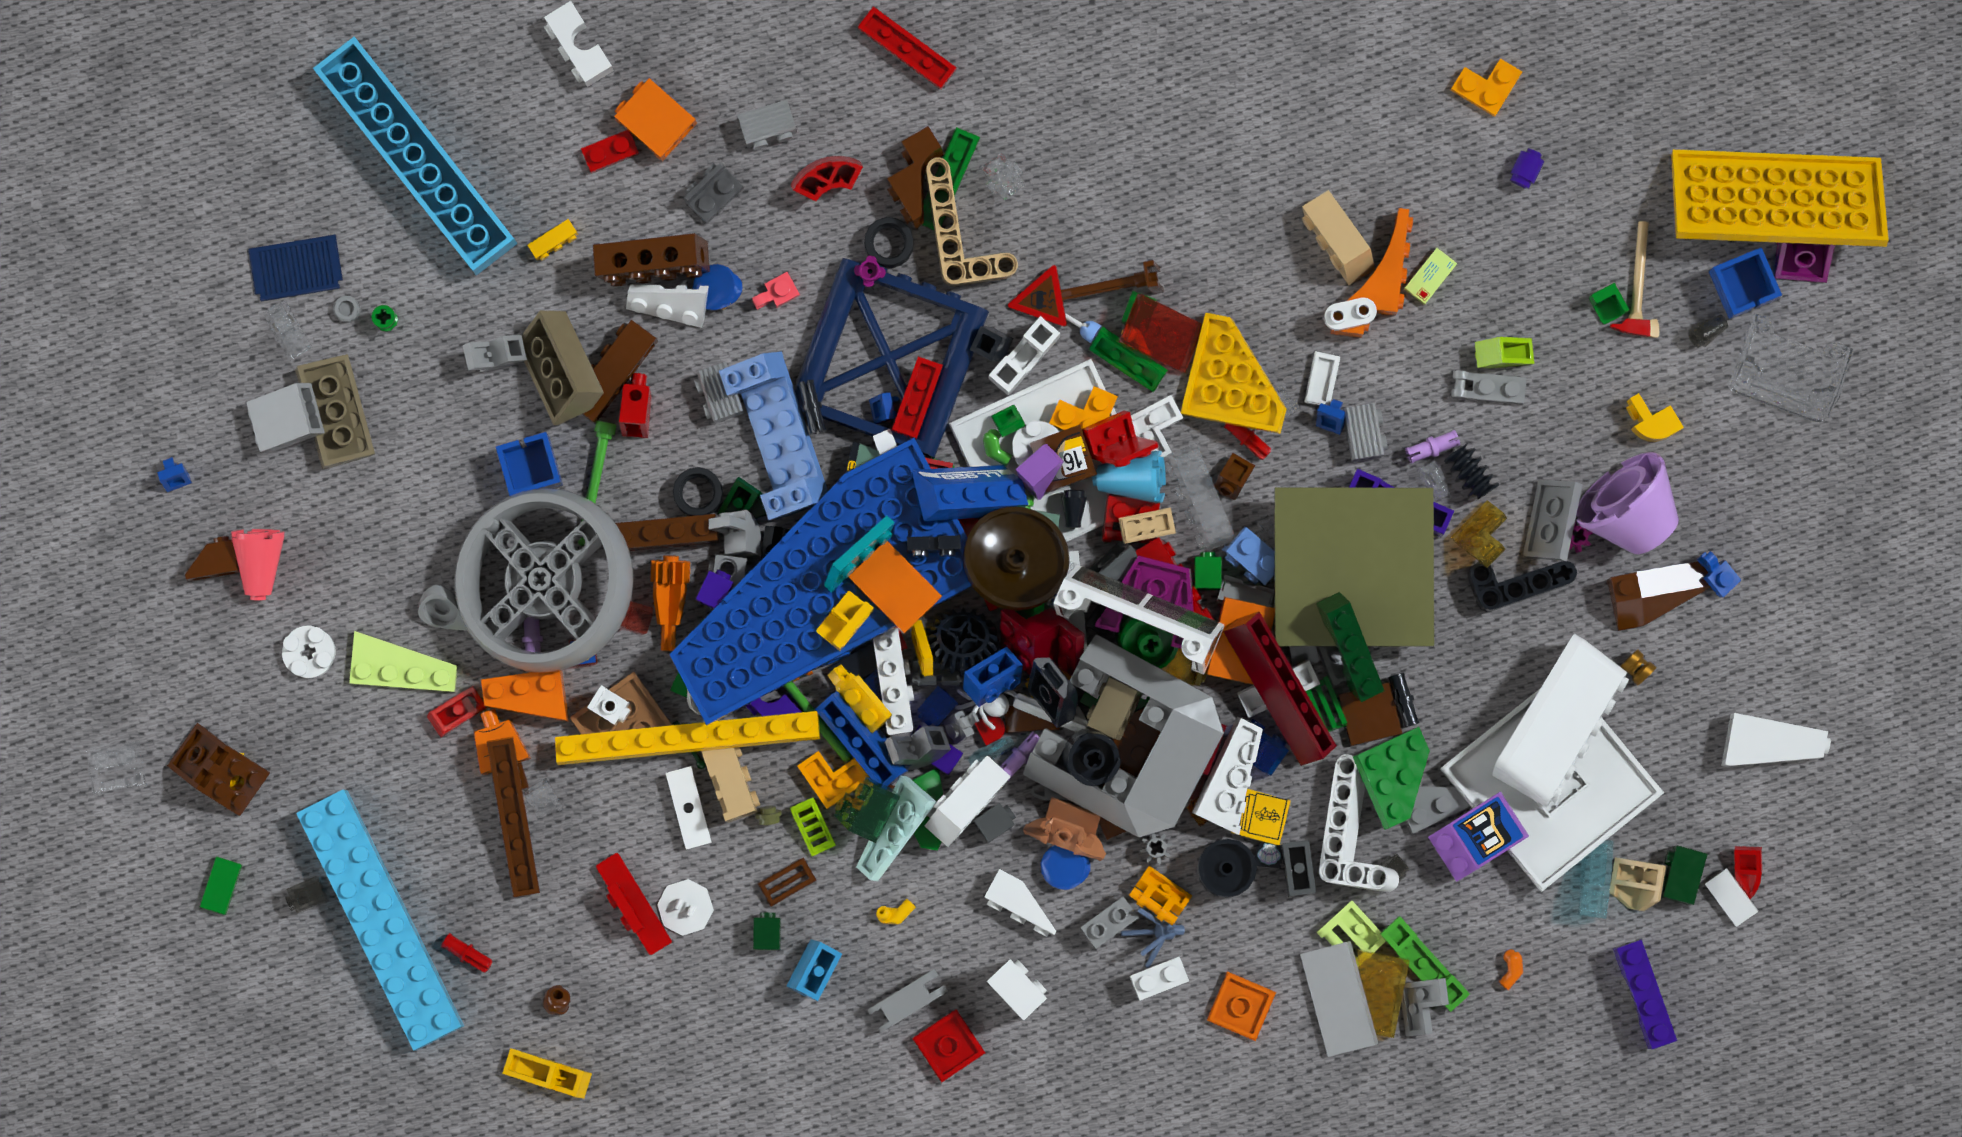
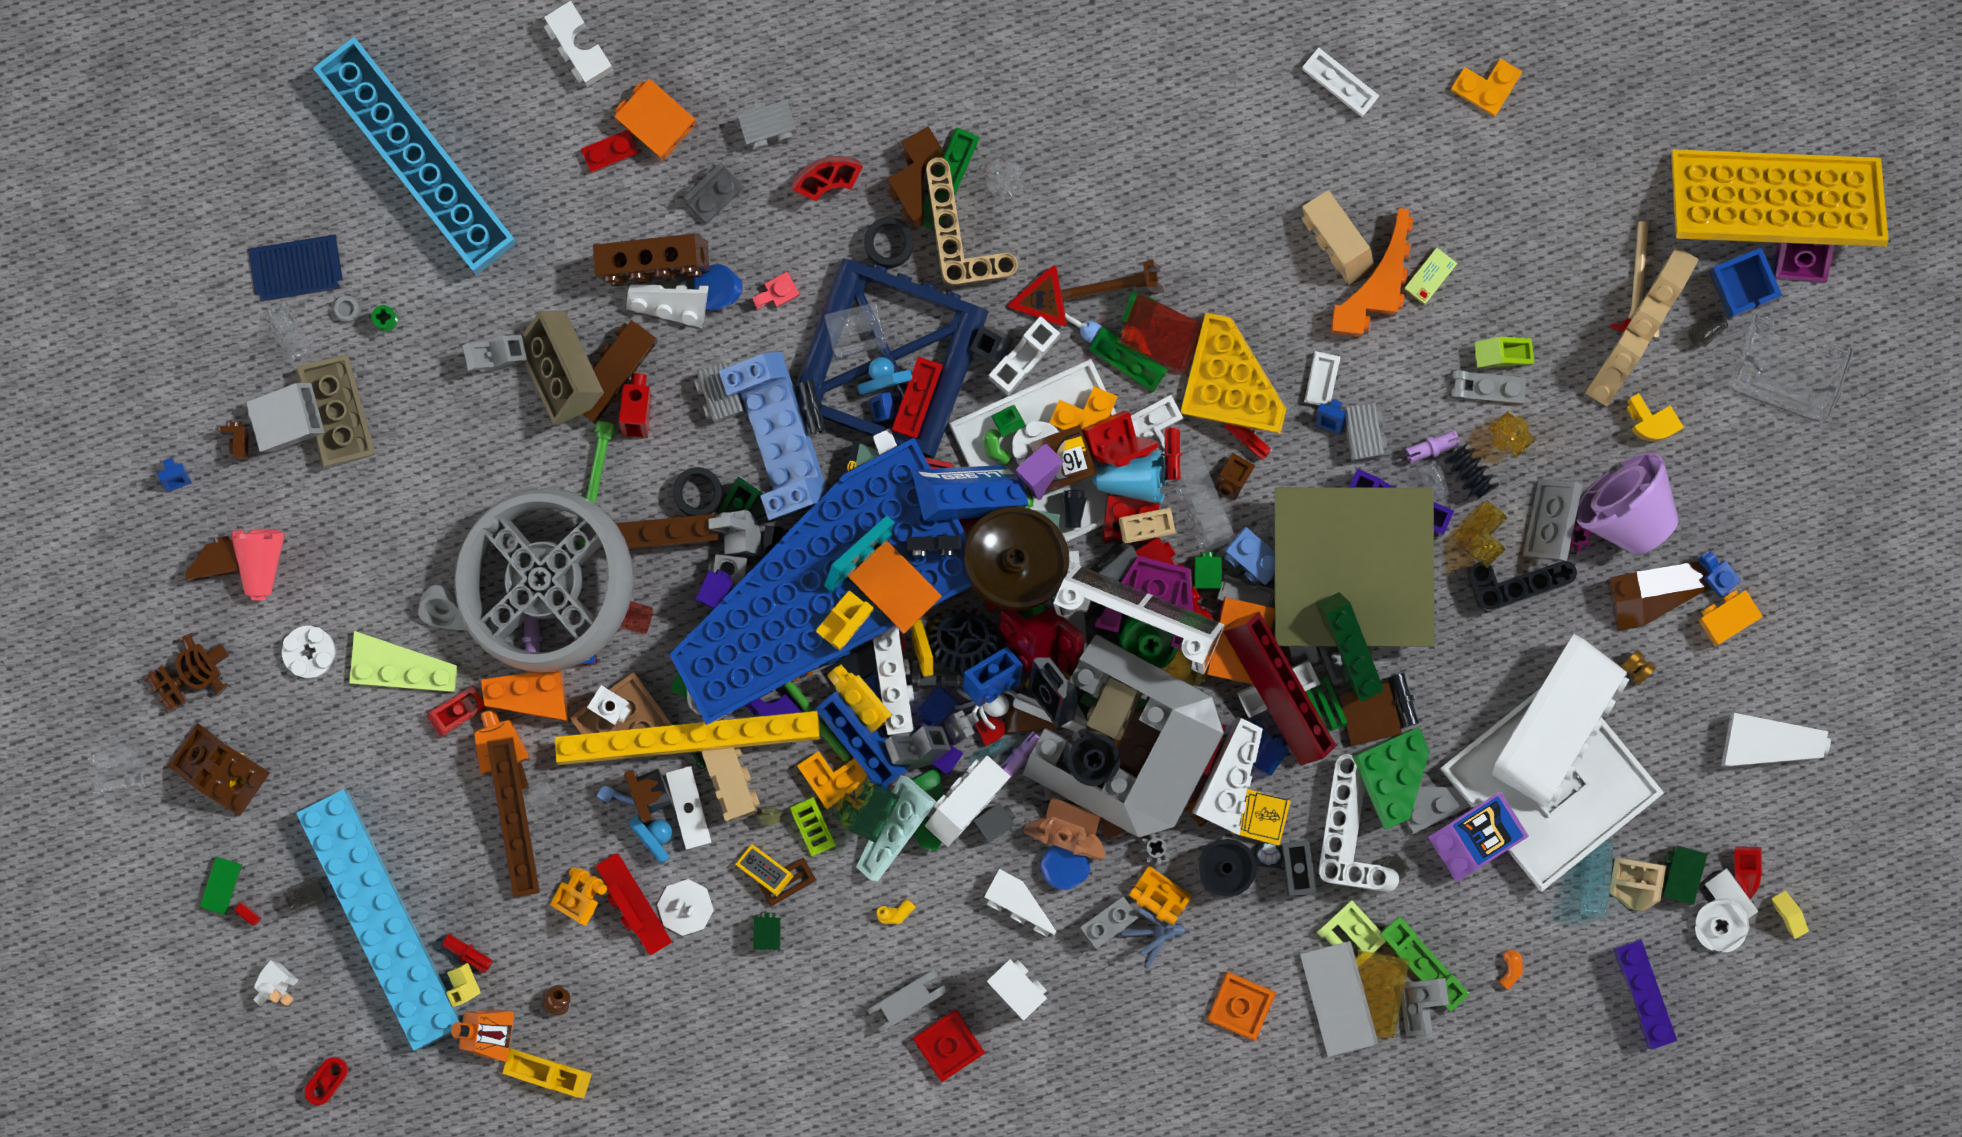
blue piece [495,432,563,496] -> none
yellow piece [527,219,578,261] -> none
orange piece [650,555,690,651] -> none
dark azure brick [786,939,842,1001] -> none
magenta plate [854,256,886,287] -> none
red plate [858,6,957,90] -> none
white brick [1129,956,1189,1001] -> none
white plate [1324,298,1377,331] -> none
dark purple brick [1510,148,1545,189] -> none
green panel [1588,283,1629,325] -> none
none -> reddish brown piece [144,633,229,714]
none -> reddish brown bracket [218,422,249,461]
none -> red tile [234,901,262,926]
none -> white piece [253,960,298,1006]
none -> red plate [305,1057,349,1105]
none -> light yellow piece [446,963,481,1008]
none -> orange torso [451,1009,514,1062]
none -> light orange plate [550,867,607,926]
none -> light blue hand [597,786,634,805]
none -> reddish brown piece [623,768,673,824]
none -> dark azure tile [629,816,672,865]
none -> tile [735,844,793,896]
none -> clear plate [824,302,887,361]
none -> dark azure tile [857,357,912,395]
none -> red axle [1162,427,1183,480]
none -> white plate [1302,47,1379,118]
none -> clear yellow brick [1488,411,1535,458]
none -> tan arch [1585,246,1699,407]
none -> white plate [1695,898,1750,952]
none -> light orange brick [1698,589,1763,646]
none -> light yellow piece [1771,890,1809,939]

